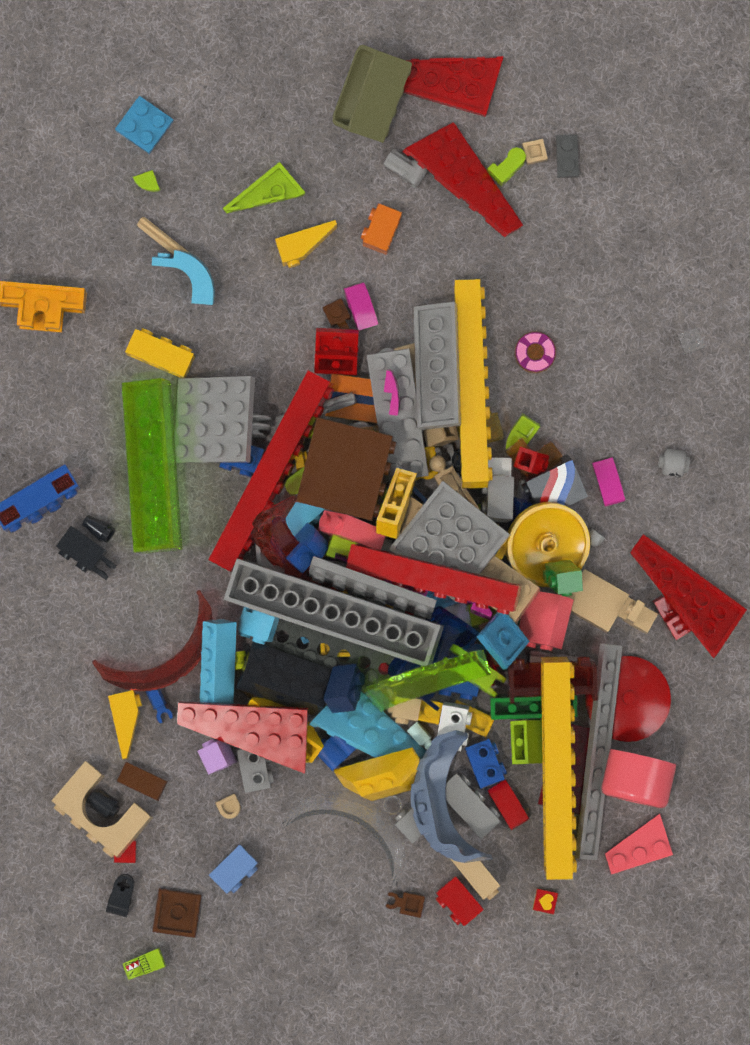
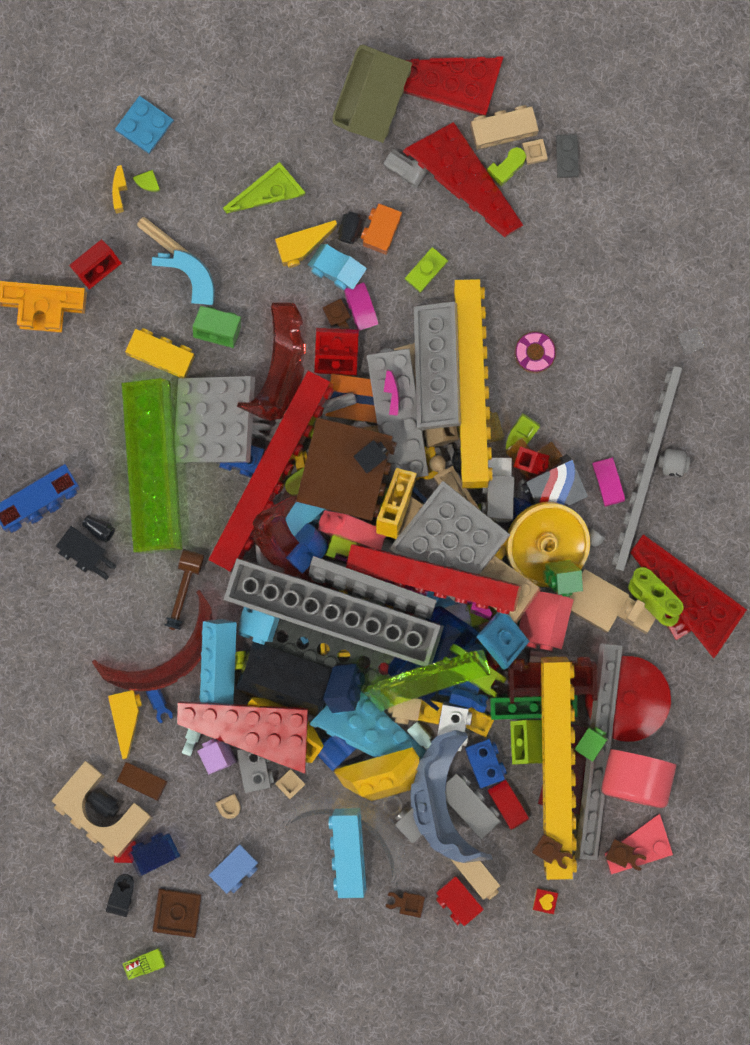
none -> red brick [69,239,122,289]
none -> yellow slope [112,165,128,213]
none -> clear blue brick [128,832,180,877]
none -> reddish brown piece [164,549,204,630]
none -> light aqua bar [182,729,201,756]
none -> bright green brick [193,306,241,348]
none -> clear red windscreen [237,303,305,421]
none -> tan plate [275,769,306,799]
none -> medium azure brick [308,244,367,290]
none -> medium azure brick [329,808,367,898]
none -> black brick [337,211,363,244]
none -> black brick [353,440,388,474]
none -> lime tile [405,247,448,293]
none -> blue bar [449,687,488,712]
none -> tan brick [470,105,539,150]
none -> reddish brown plate [532,833,573,869]
none -> bright green brick [574,726,609,762]
none -> reddish brown plate [605,839,646,871]
none -> light grey plate [612,366,682,573]
none -> lime piece [628,567,684,626]

